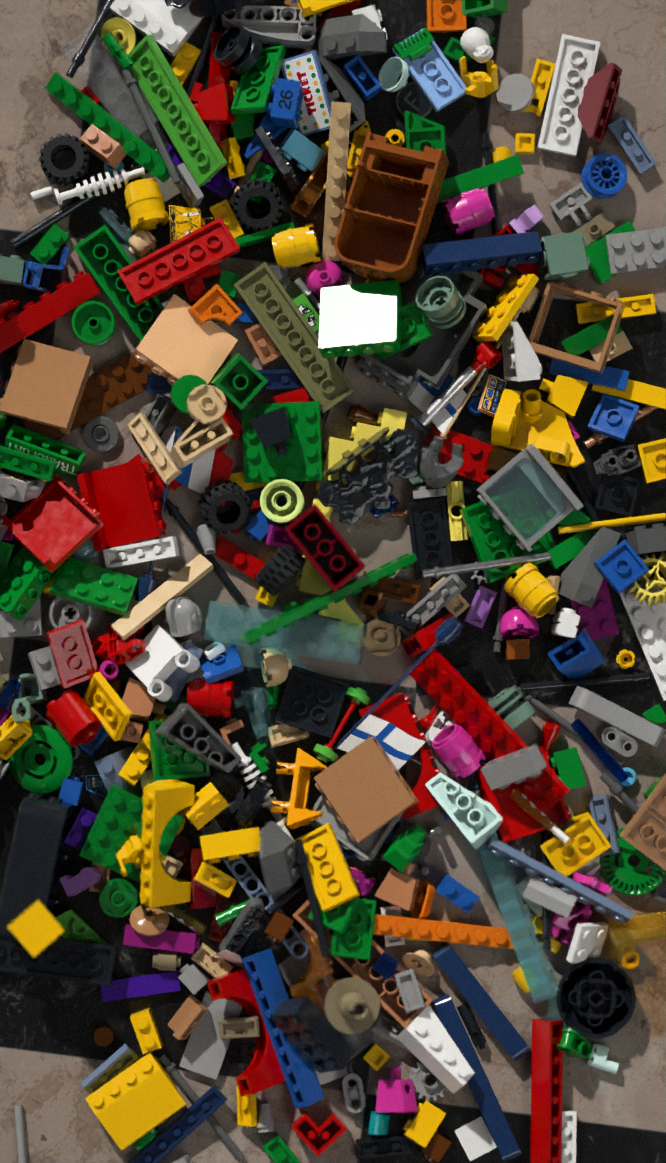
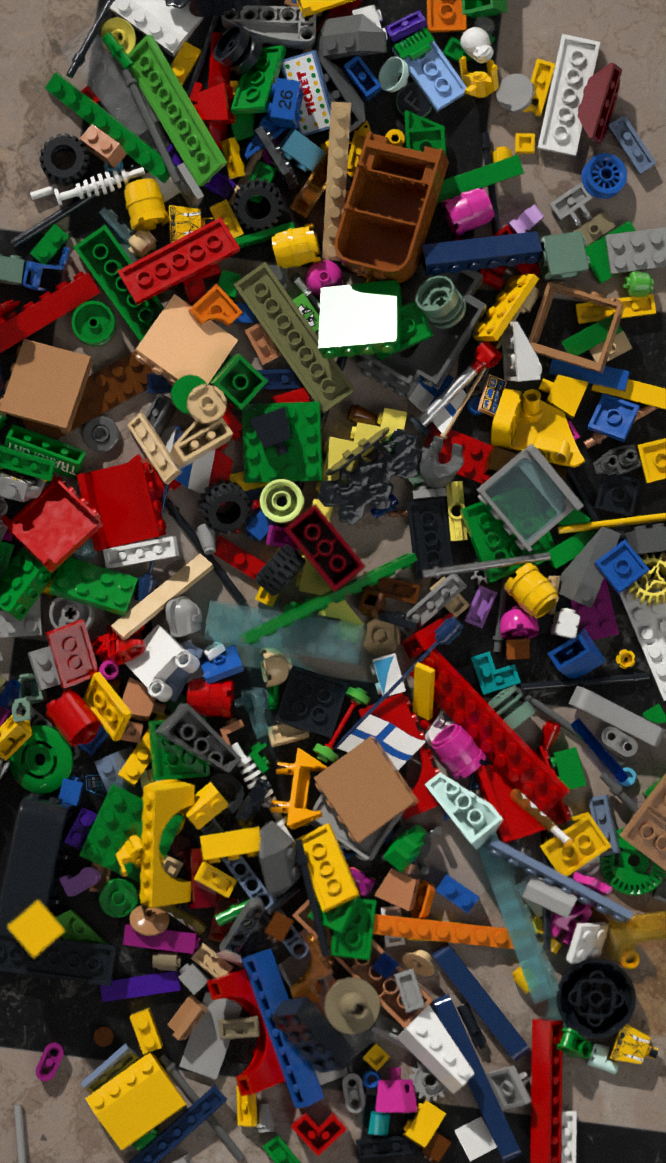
light grey brick [481,744,547,790] -> none
none -> magenta plate [35,1043,64,1081]
none -> blue plate [362,1069,382,1089]
none -> white brick [370,653,406,696]
none -> dark purple plate [384,10,428,42]
none -> yellow tile [412,663,435,720]
none -> teal plate [471,651,521,695]
none -> light grey tile [486,1065,531,1110]
none -> torso [609,1024,659,1064]
none -> bright green head [623,271,654,297]

